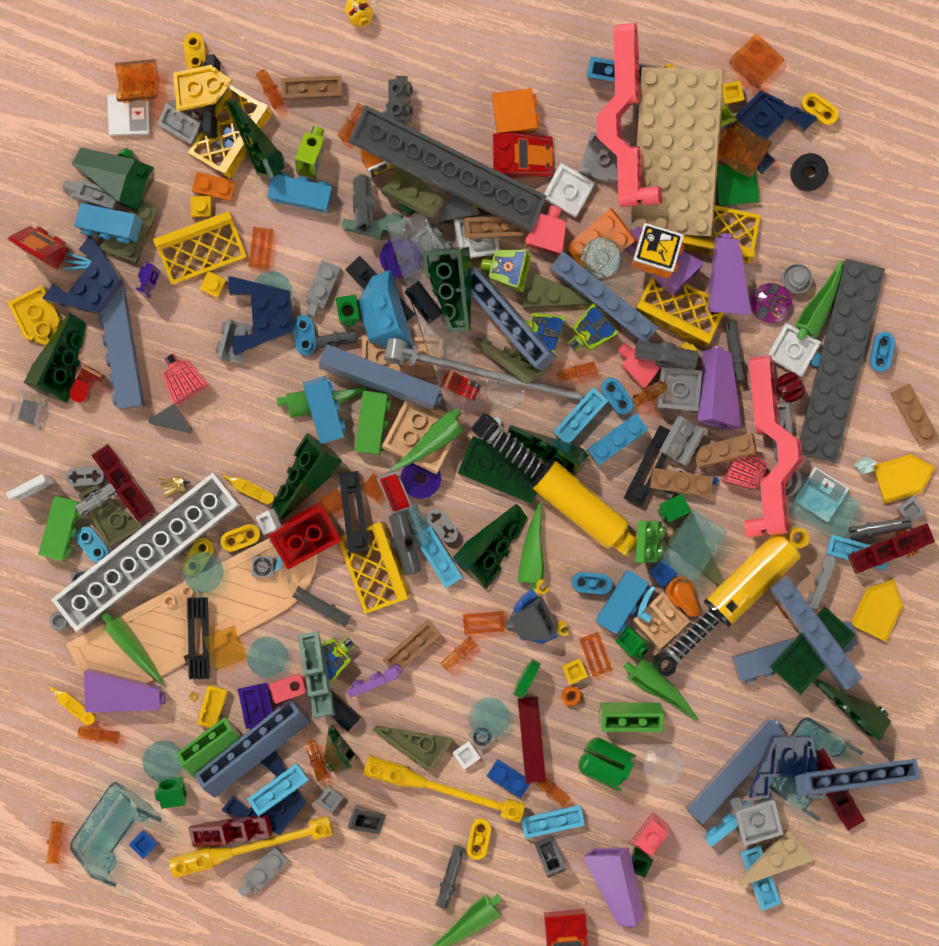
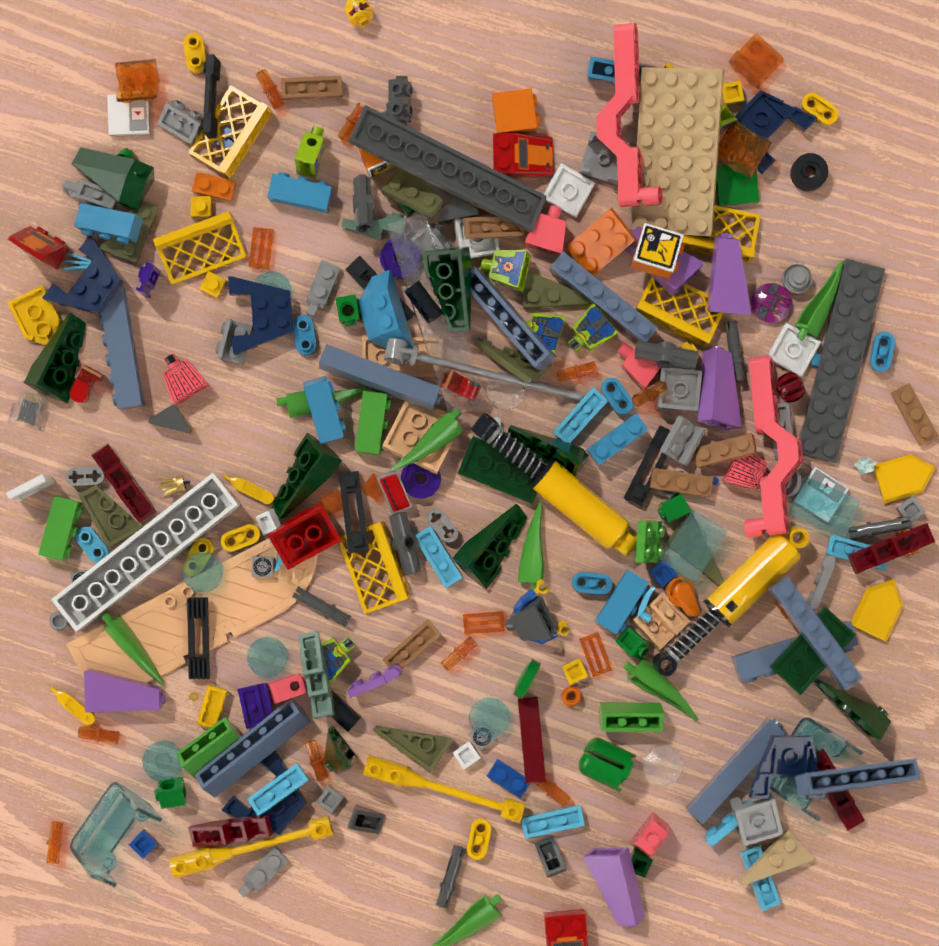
light grey pin [75,483,116,516] -> none
yellow tile [173,65,233,112] -> none
clear yellow piece [203,625,246,671] -> none
dark green wedge [226,99,285,179] -> none
dark grey pin [315,330,357,349] -> none
clear light blue pin [406,505,432,547] -> none
clear light blue tile [581,237,622,278] -> none

